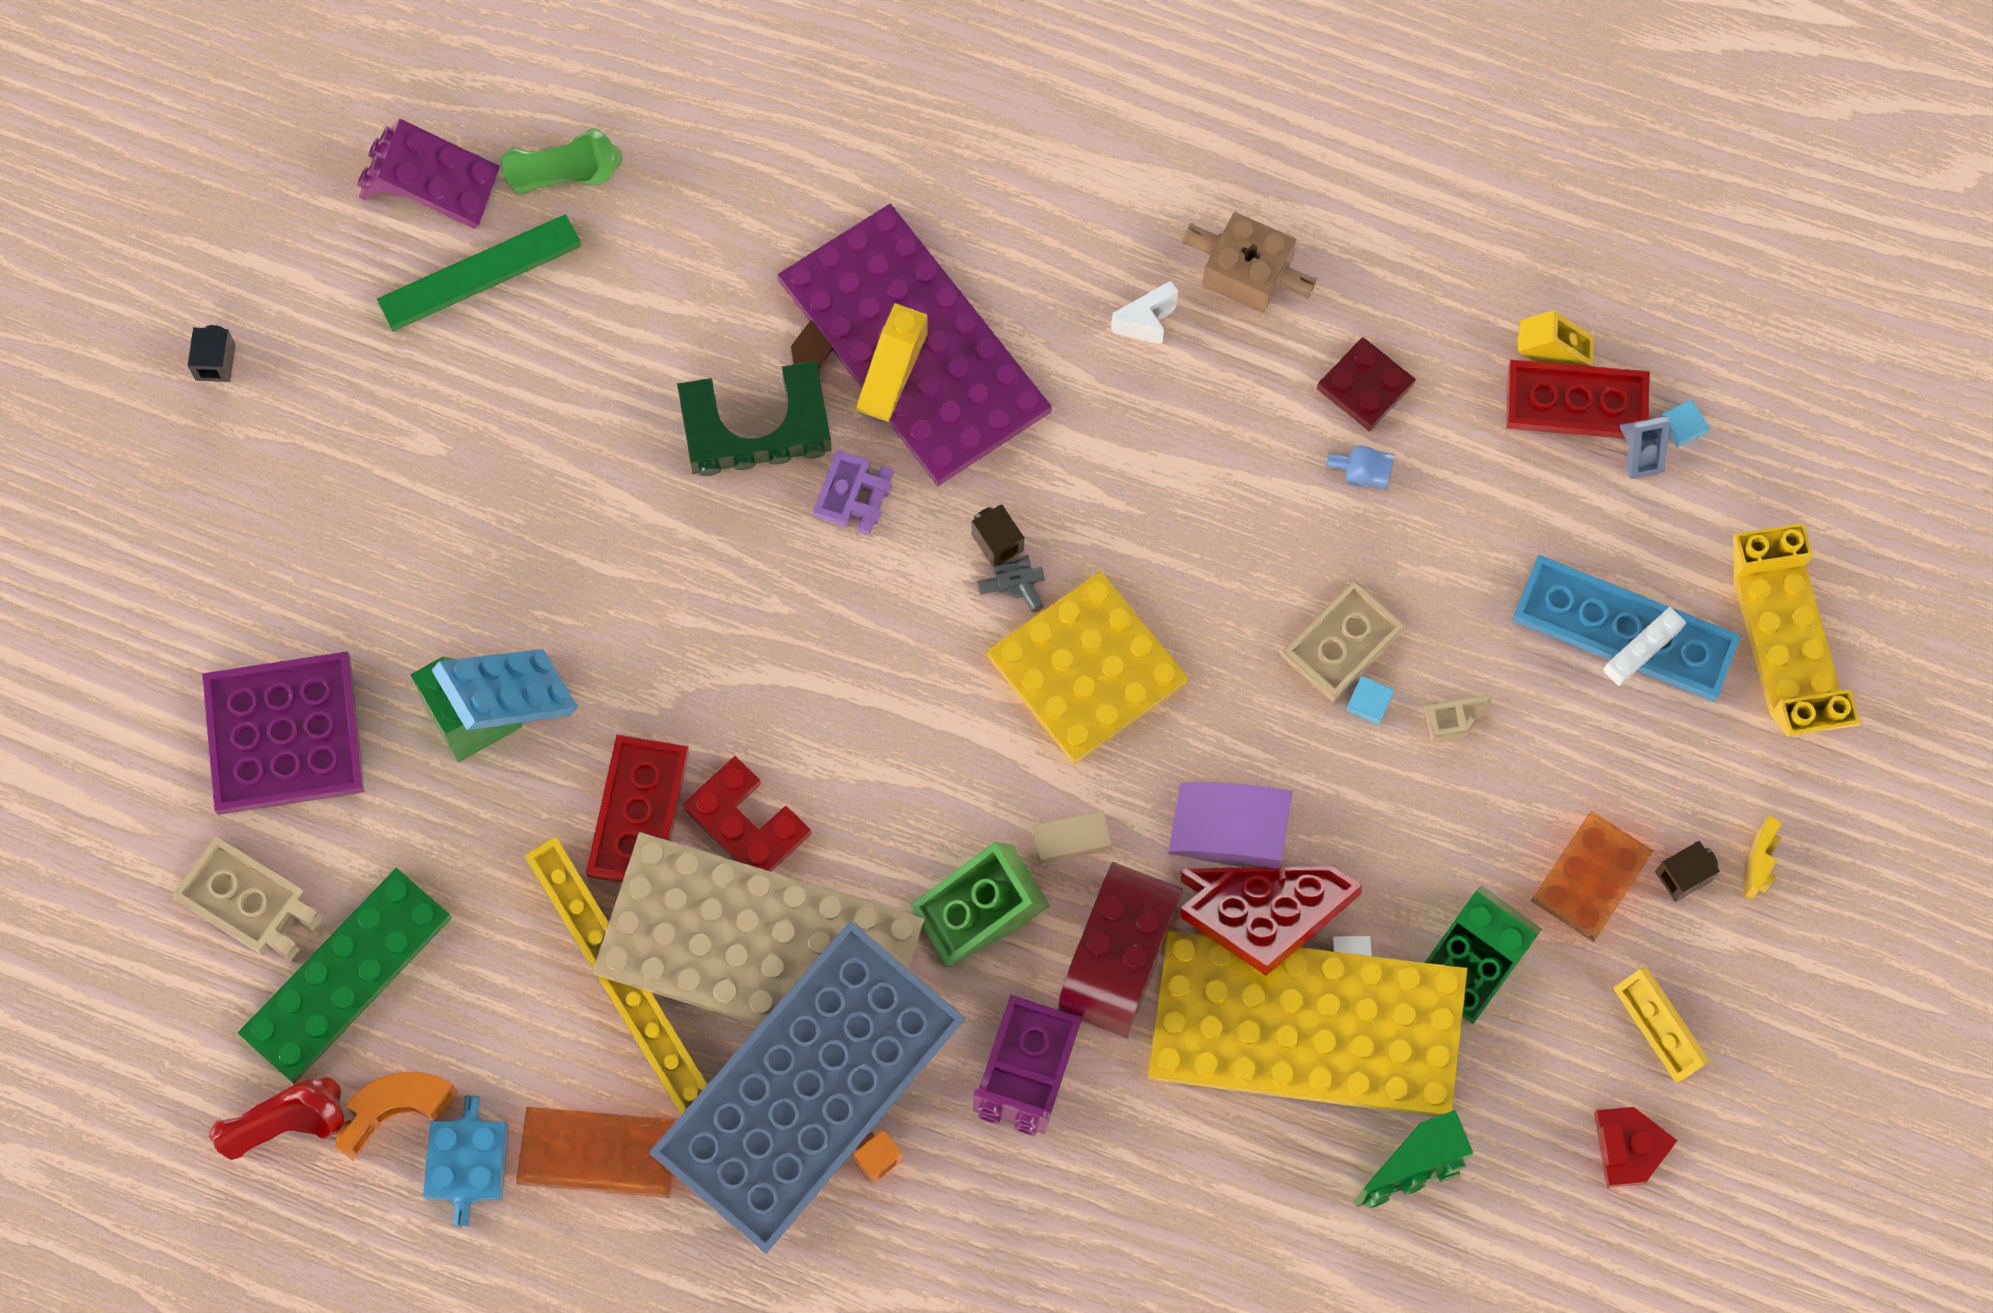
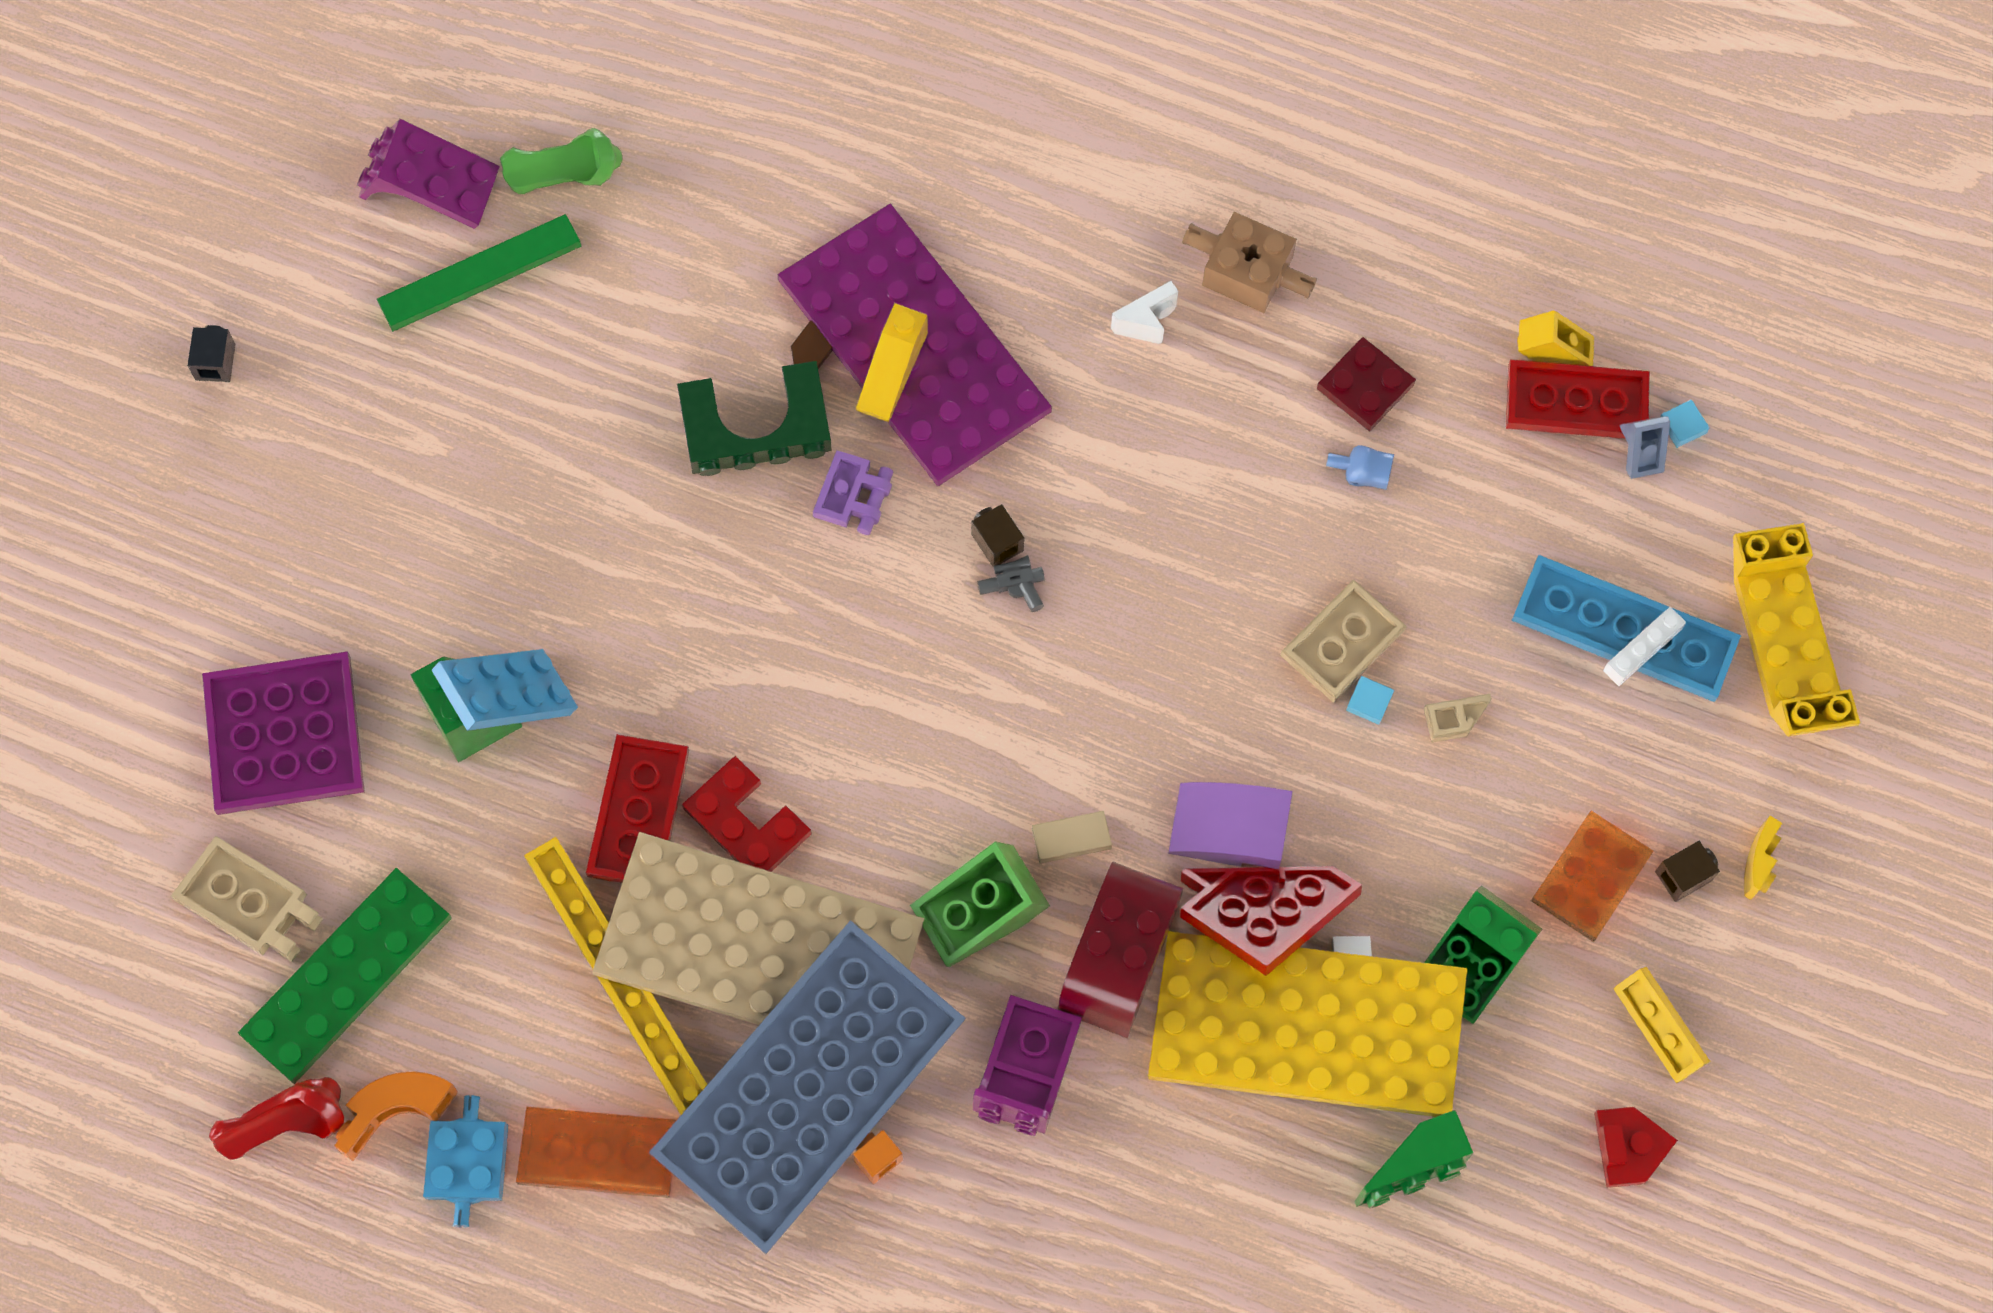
yellow plate [986,571,1189,765] -> none

